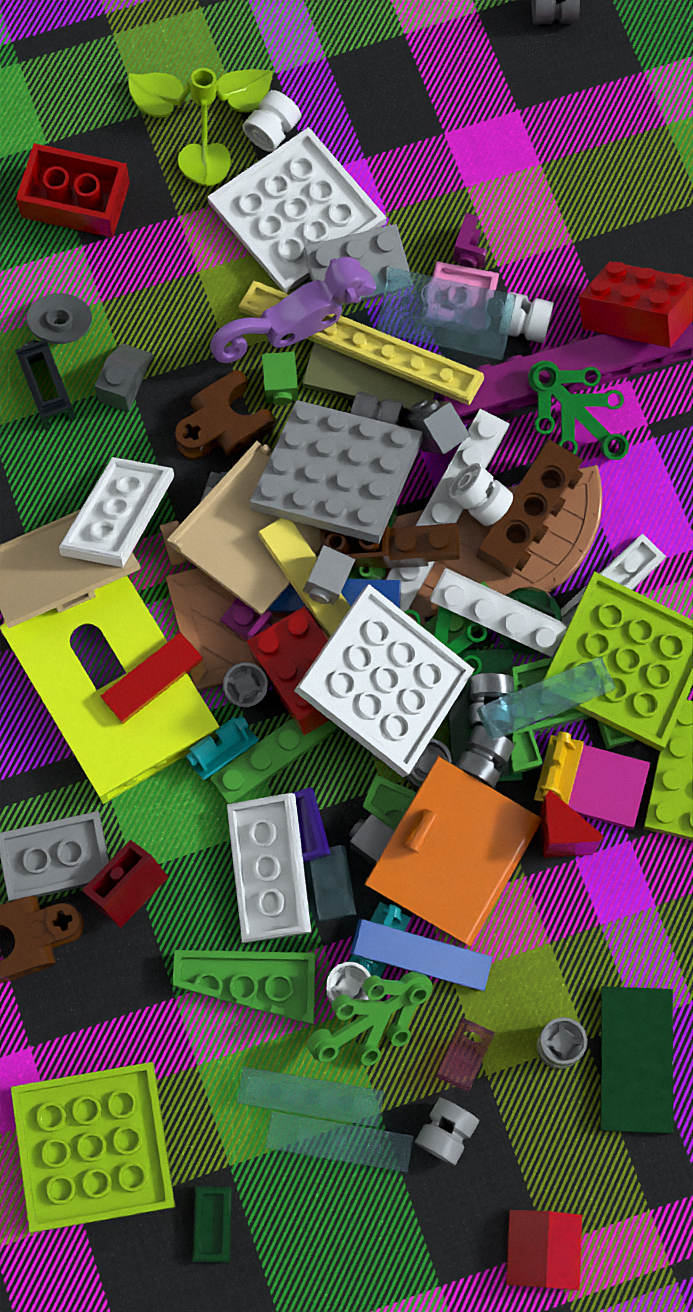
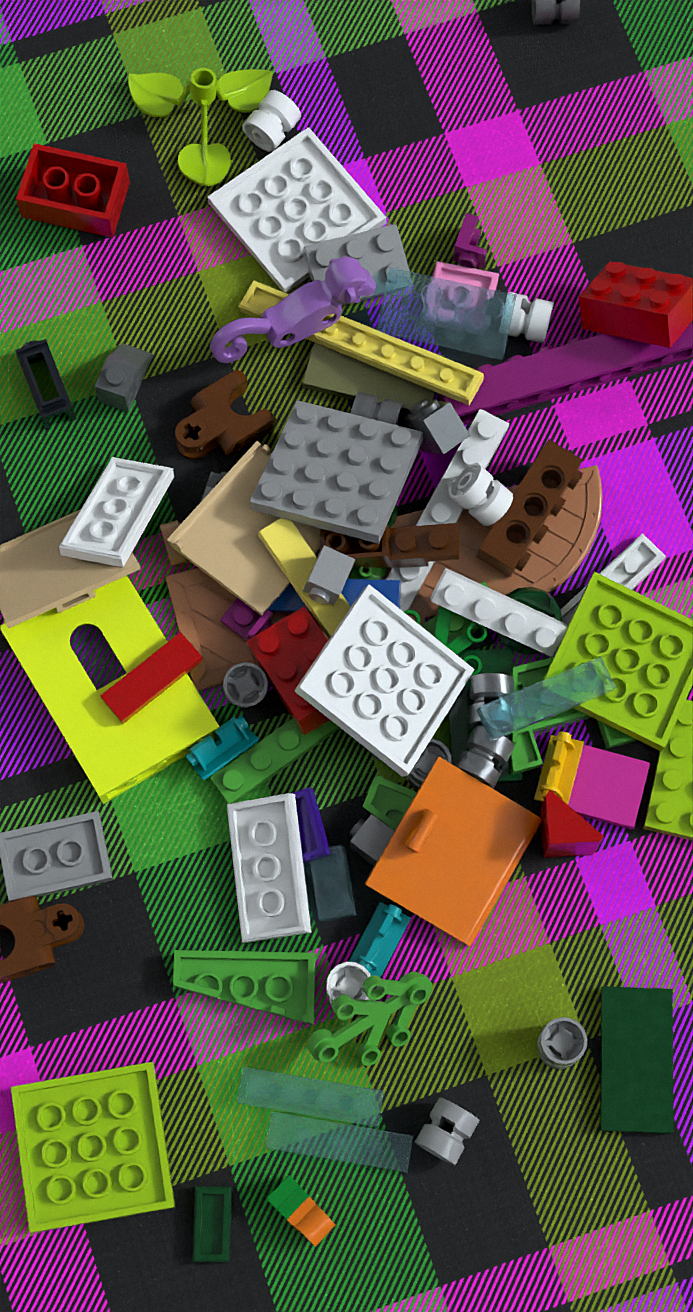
dark grey dish [27,293,92,344] -> none
dark red brick [82,839,169,928] -> none
bright green brick [262,352,298,406] -> none
tile [350,919,493,991] -> none
clear pink bracket [437,1018,495,1092] -> none
red slope [506,1210,582,1290] -> none
green plant [528,361,629,460] -> none
none -> leg [267,1175,336,1247]

